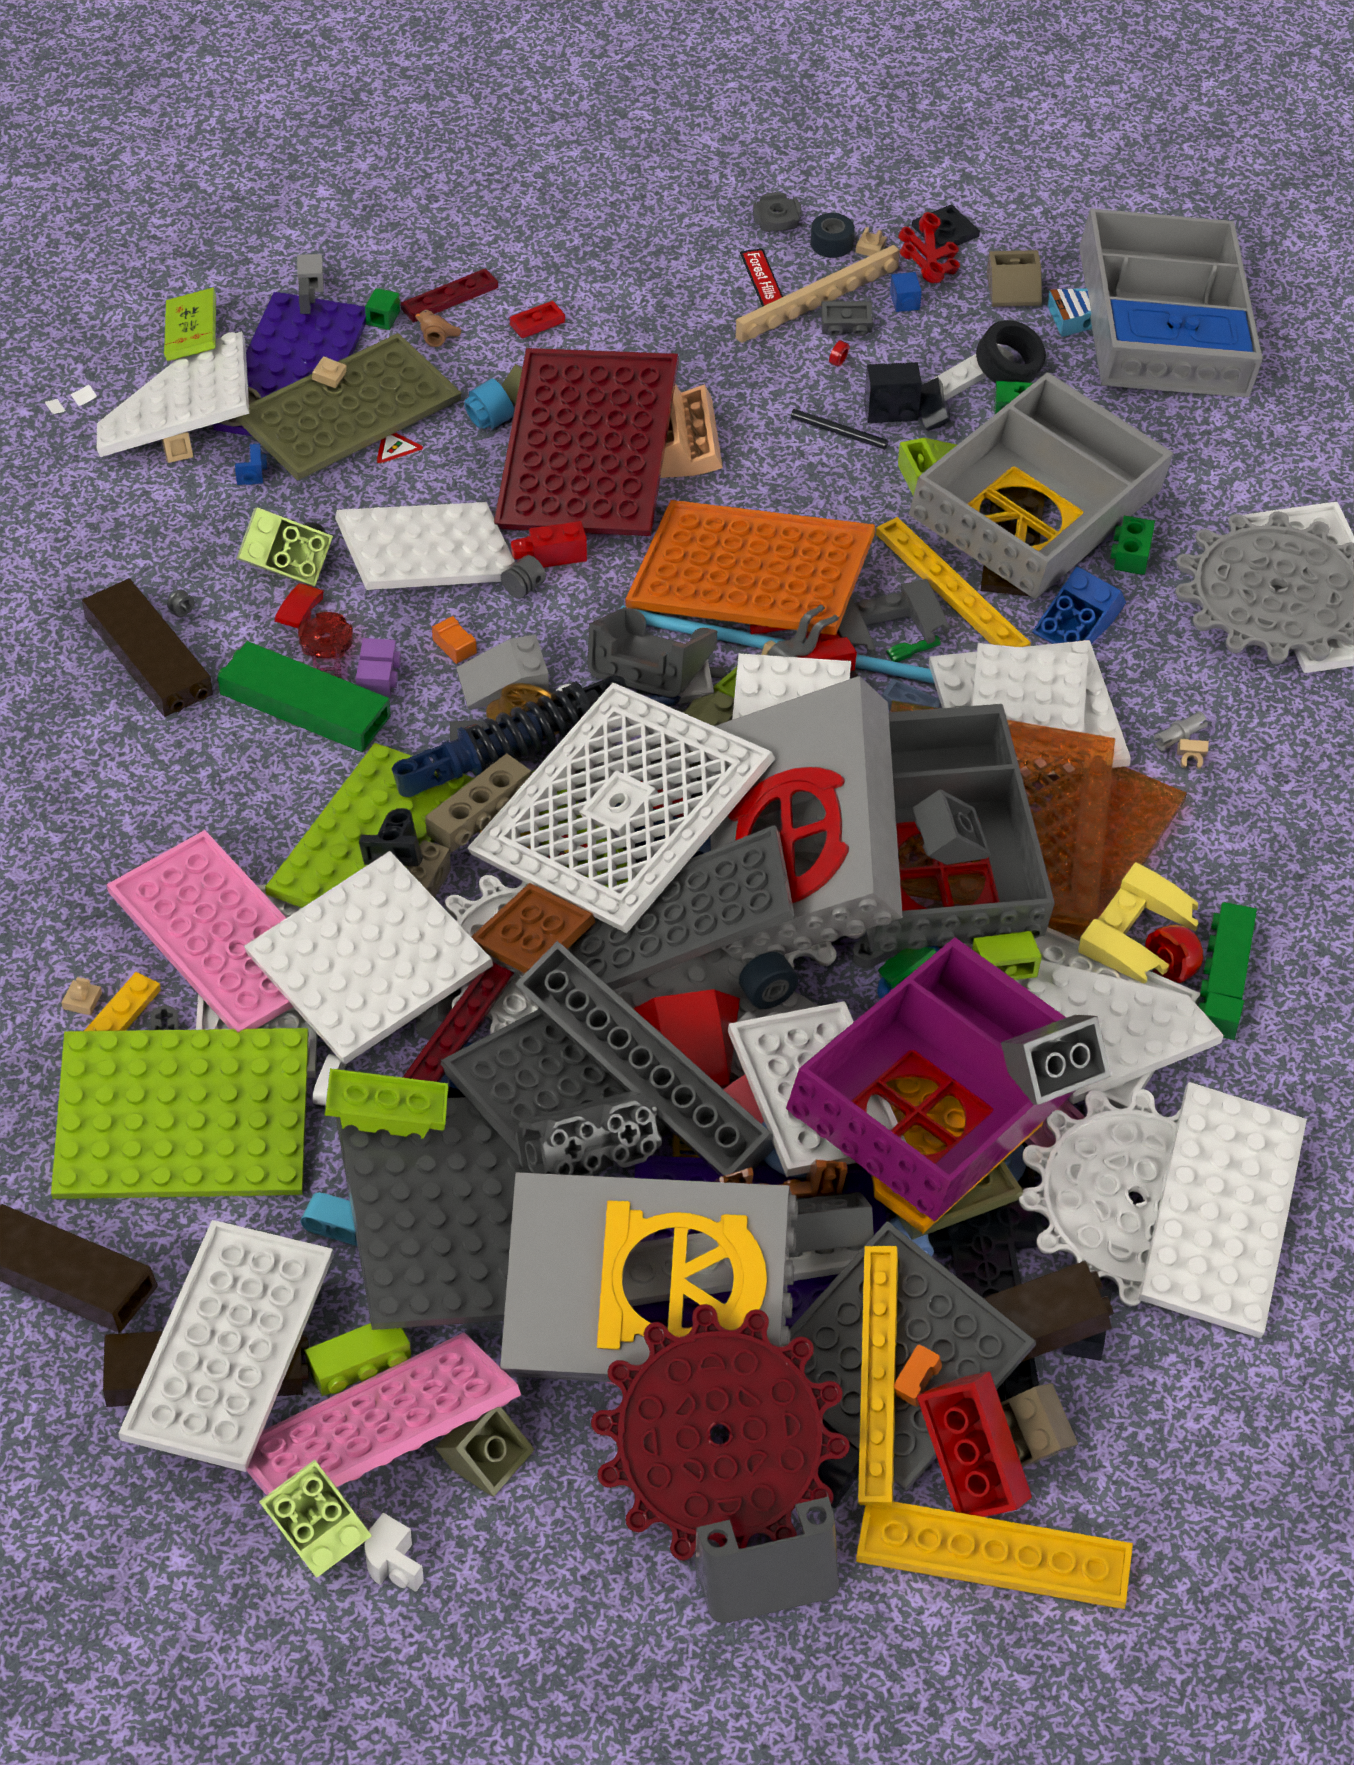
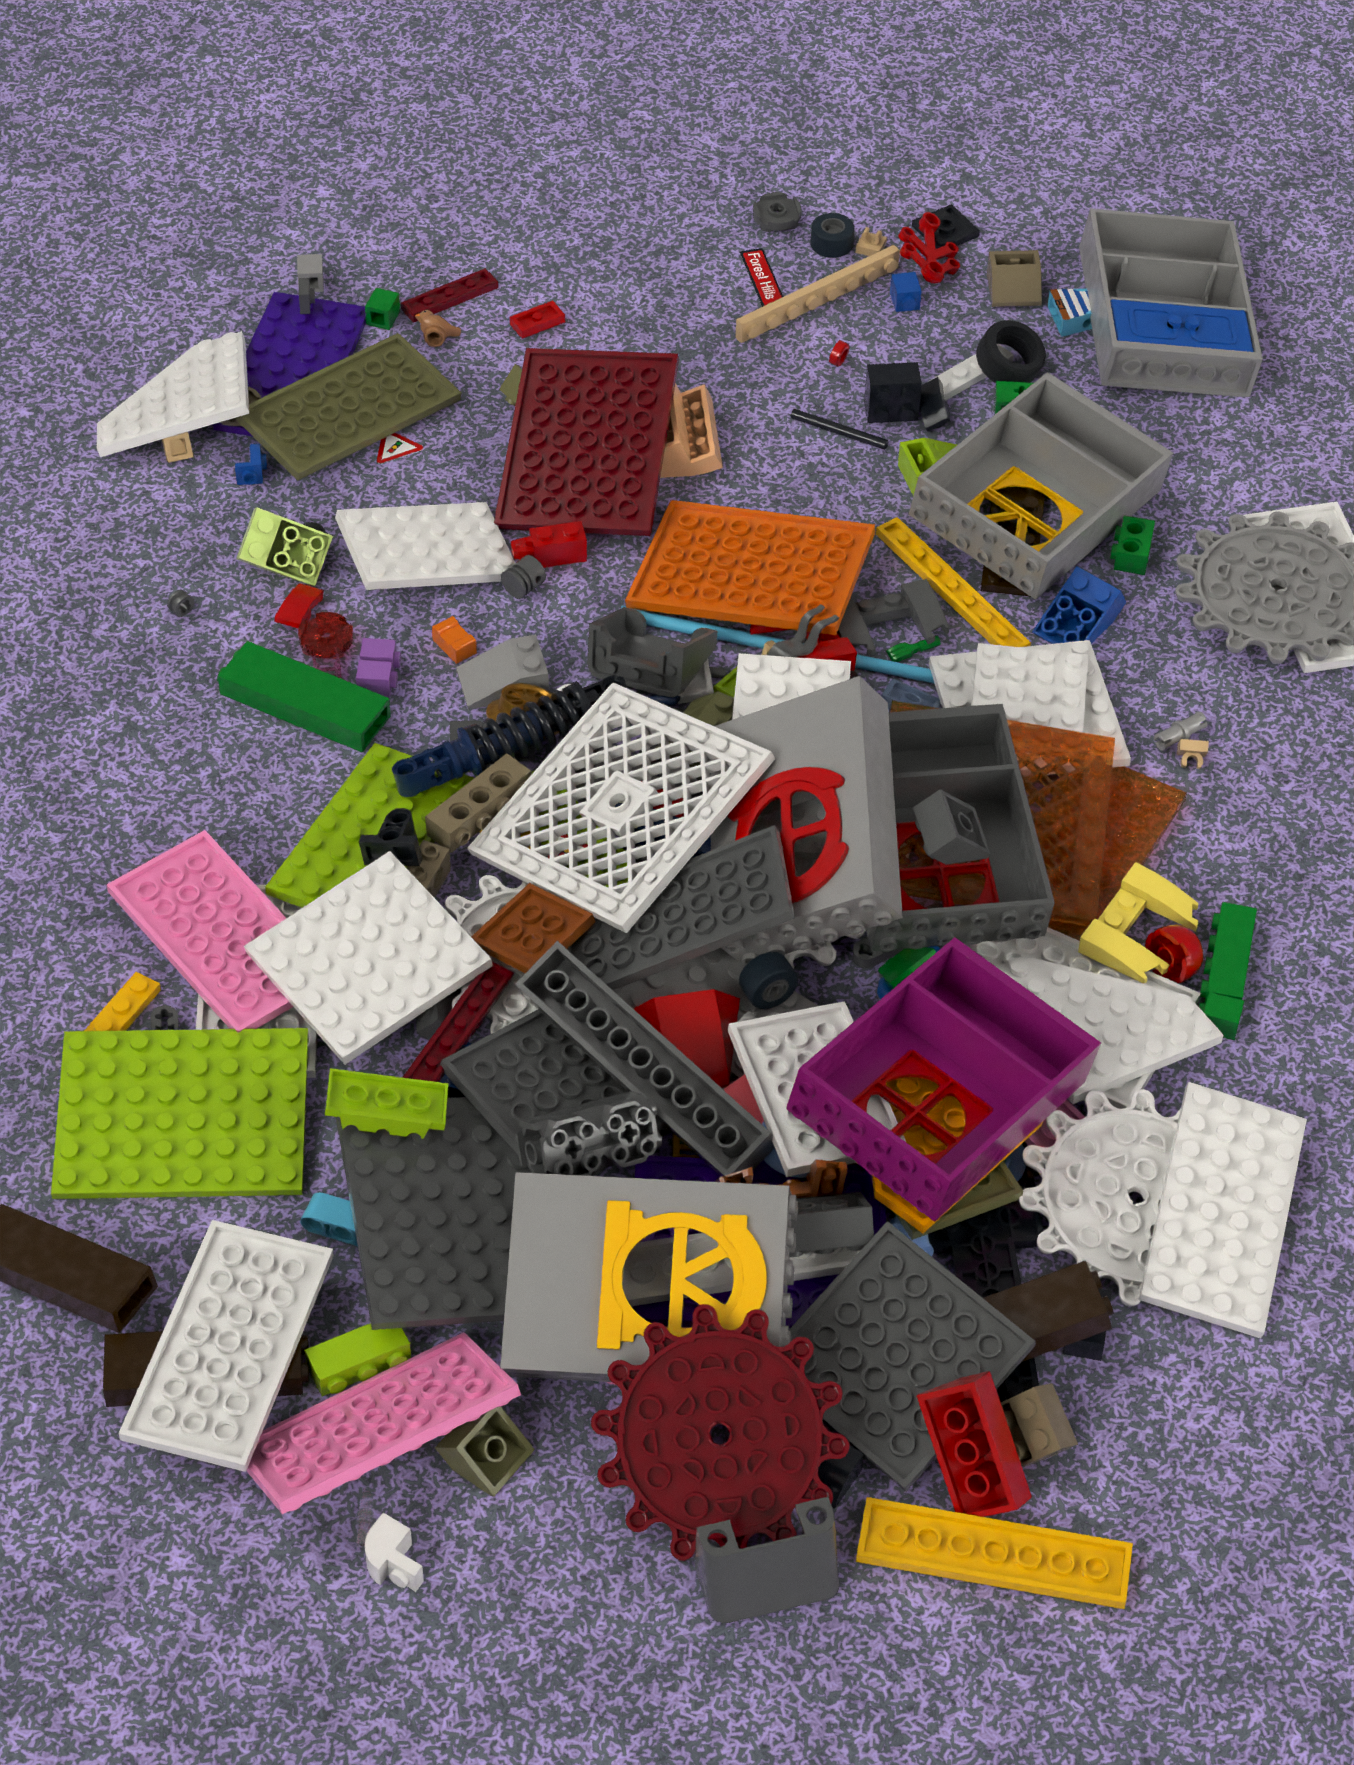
white sticker [45,385,97,414] -> none
tan tile [62,977,102,1016] -> none
dark brown brick [82,578,213,717] -> none
lime tile [164,287,216,361] -> none
yellowish green slope [259,1460,372,1578] -> none
tan plate [312,356,347,388] -> none
white beam [313,1054,346,1106] -> none
dark azure piece [464,378,514,430] -> none
dark grey bracket [821,301,873,336] -> none
yellow plate [858,1246,898,1505] -> none
orange piece [893,1345,942,1407] -> none
lime brick [972,931,1042,980] -> none
dark grey slope [1001,1015,1111,1105] -> none

